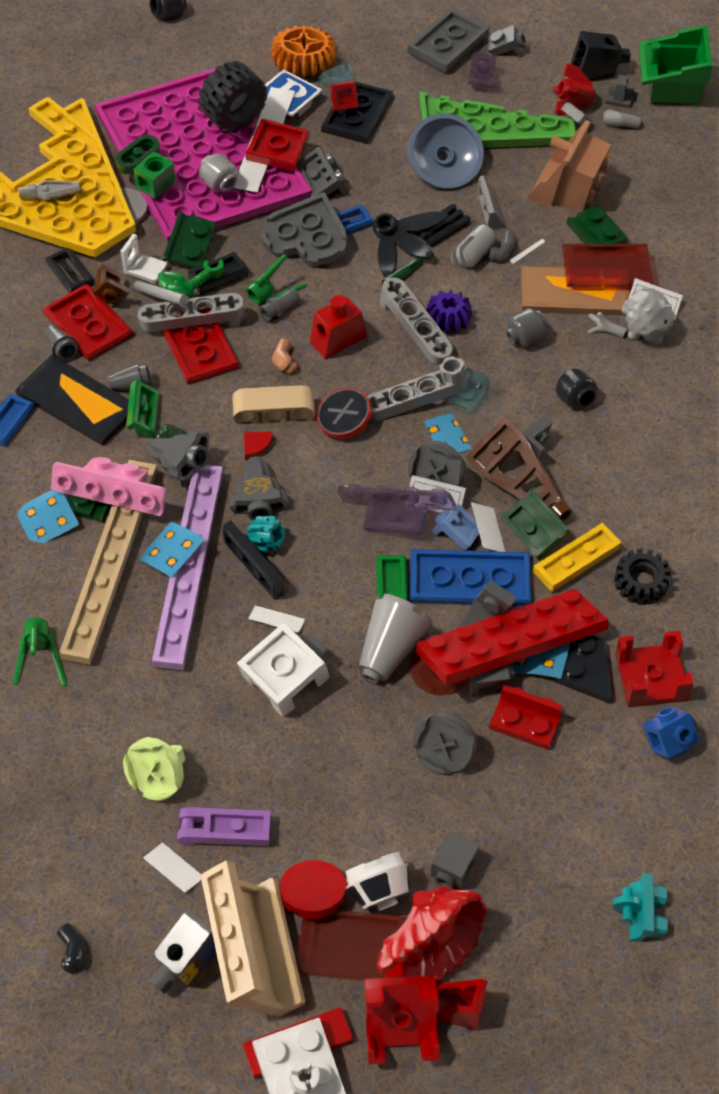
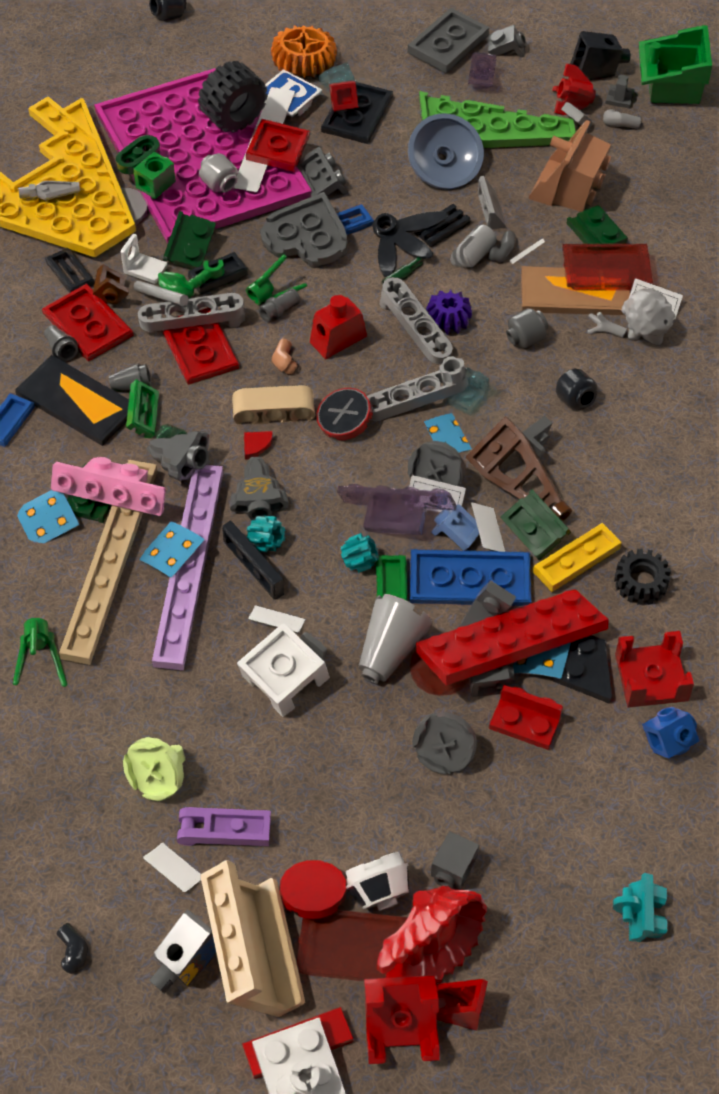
none -> teal gear [341,533,379,573]

